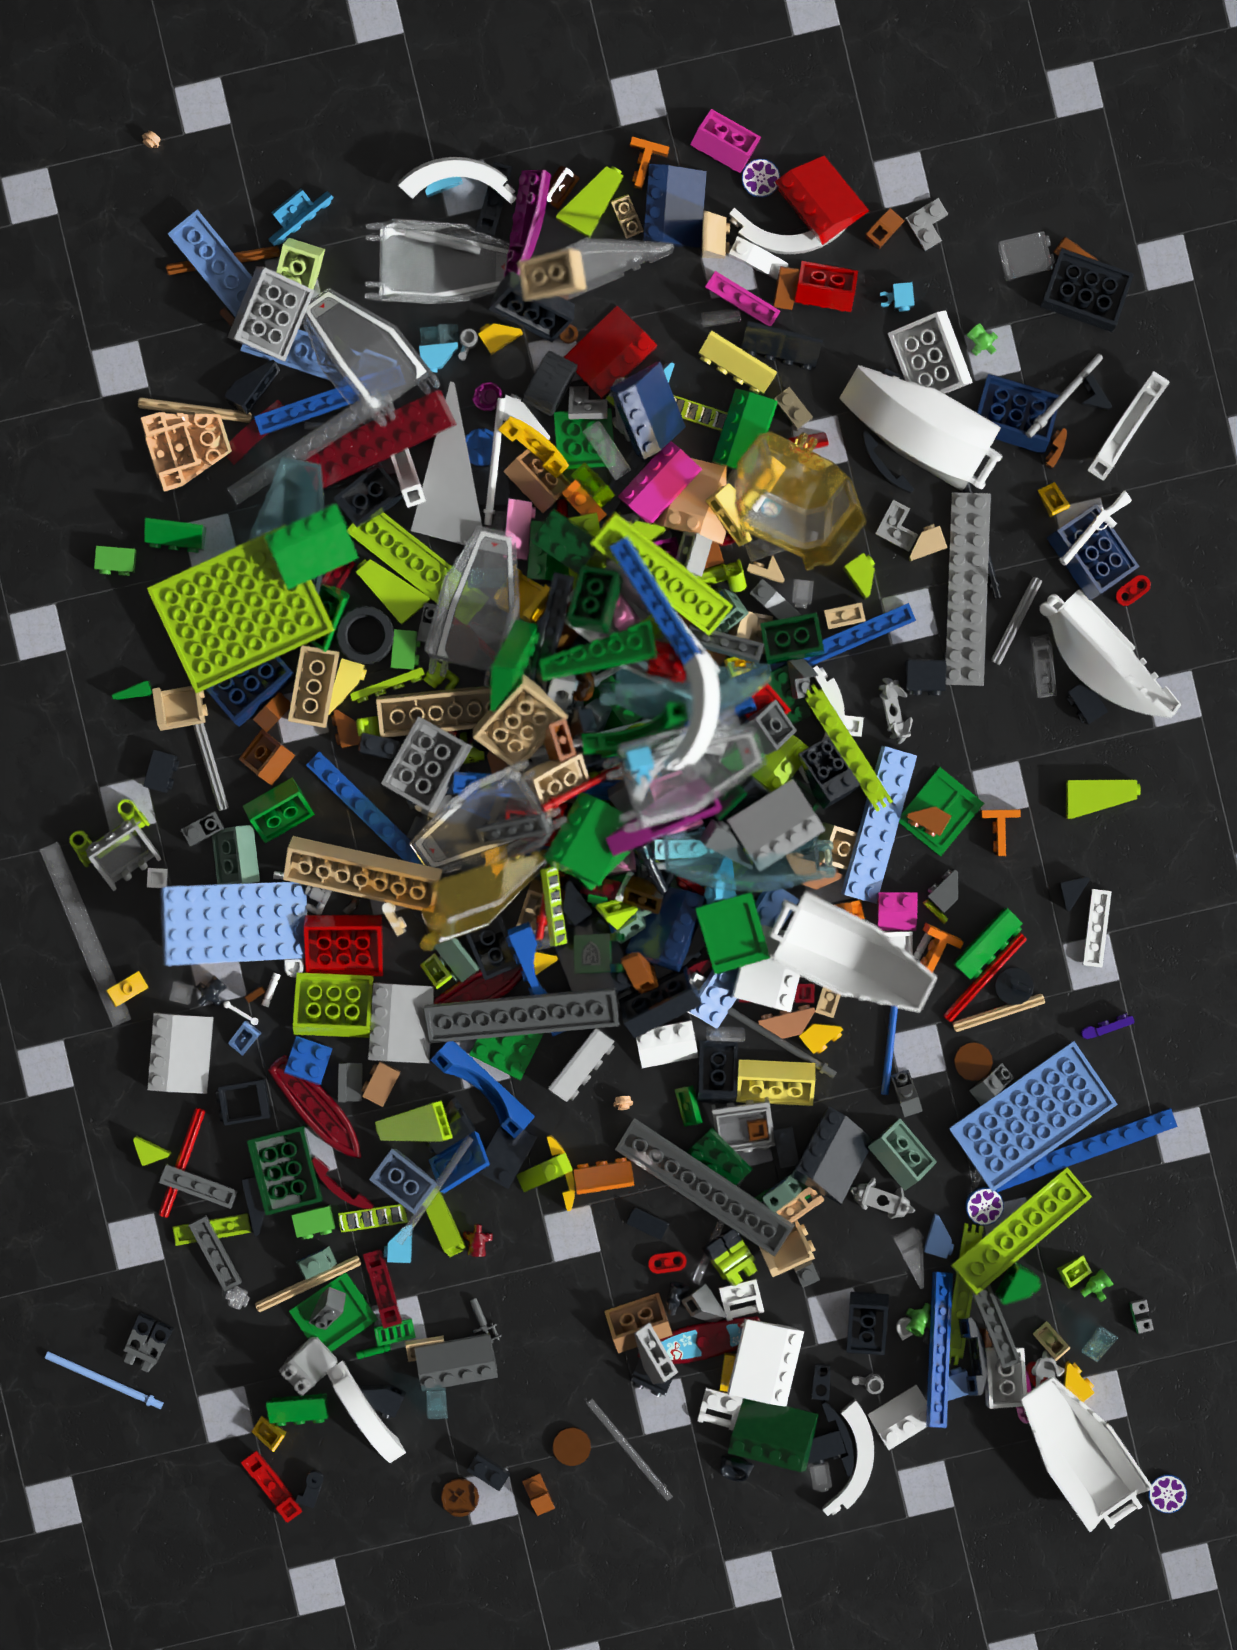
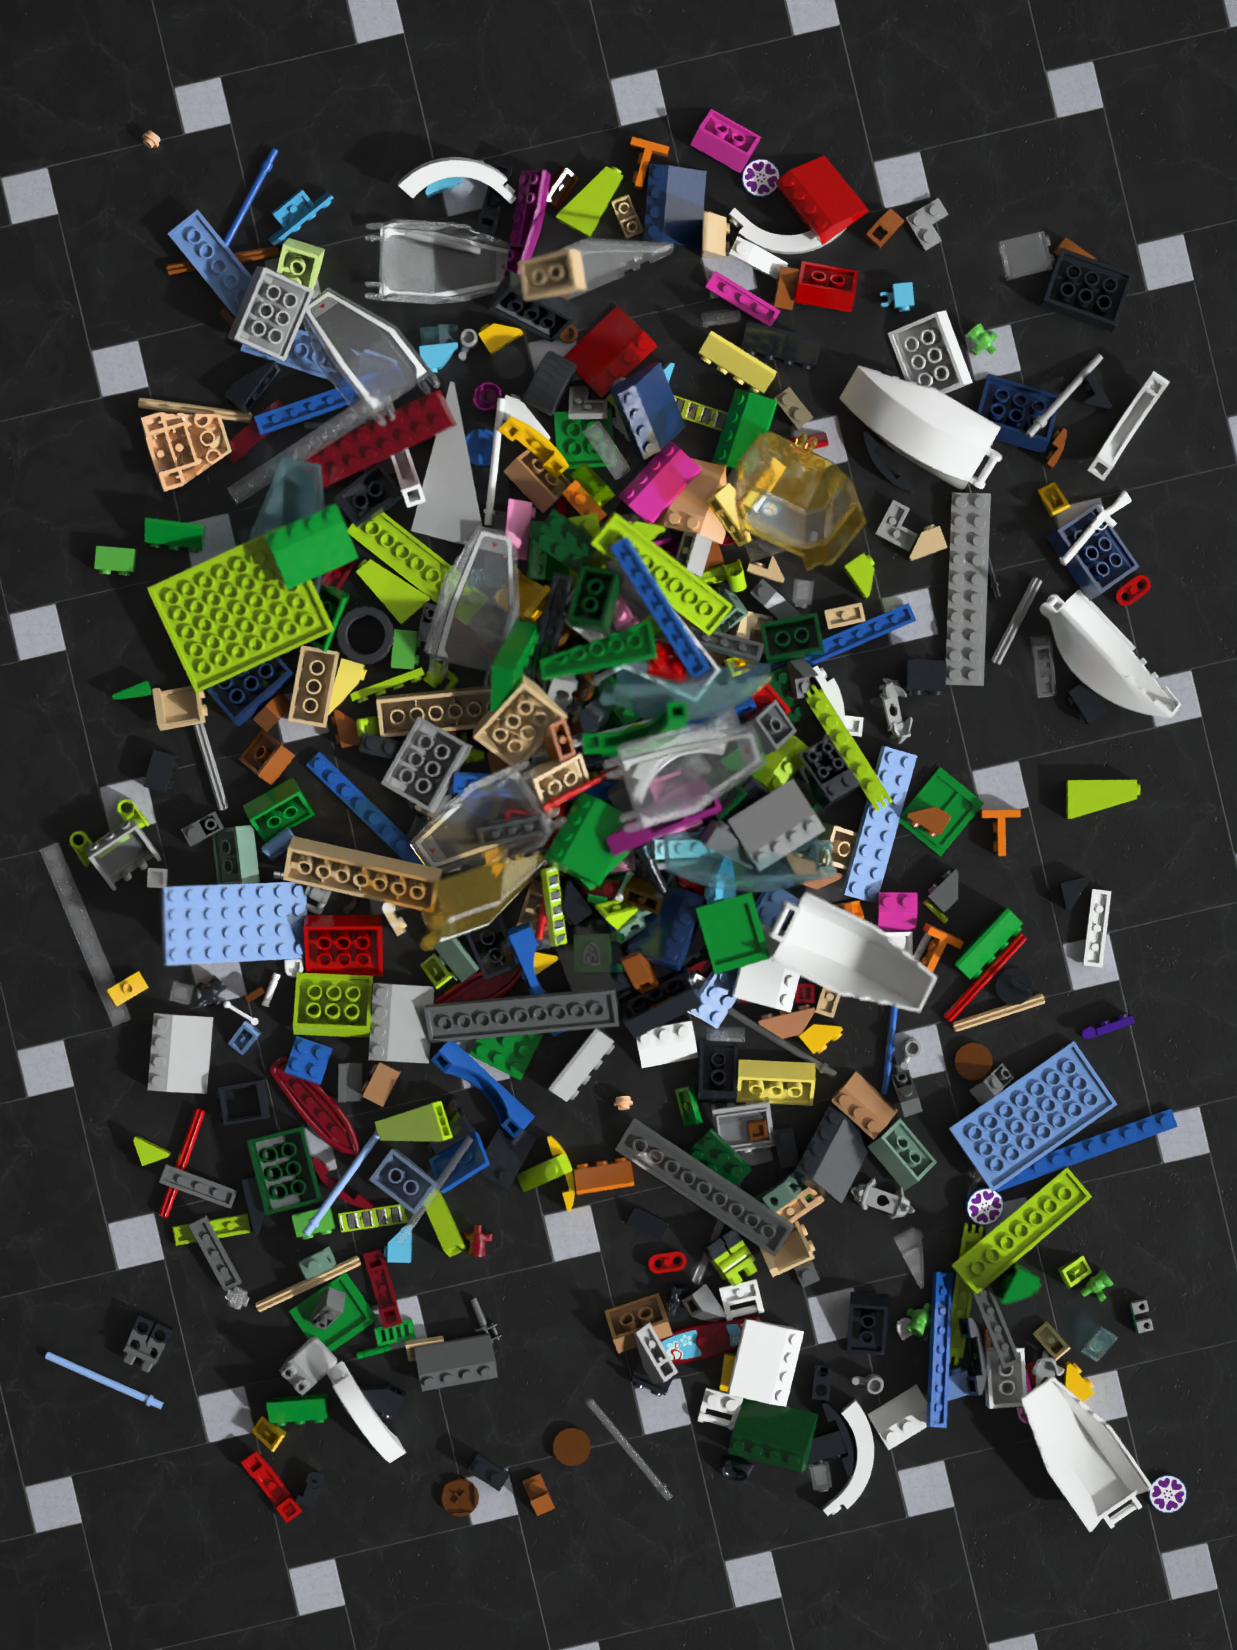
clear light blue slope [426,1388,448,1419] -> none
medium azure brick [623,746,654,786] -> none
white arch [663,654,719,770] -> none
medium blue slope [923,1214,954,1259] -> none
none -> blue bar [223,148,279,246]
none -> medium blue arm [261,827,296,860]
none -> light blue bar [302,1131,380,1237]
none -> medium nougat slope [830,1072,898,1140]
none -> light grey piece [900,1038,921,1070]

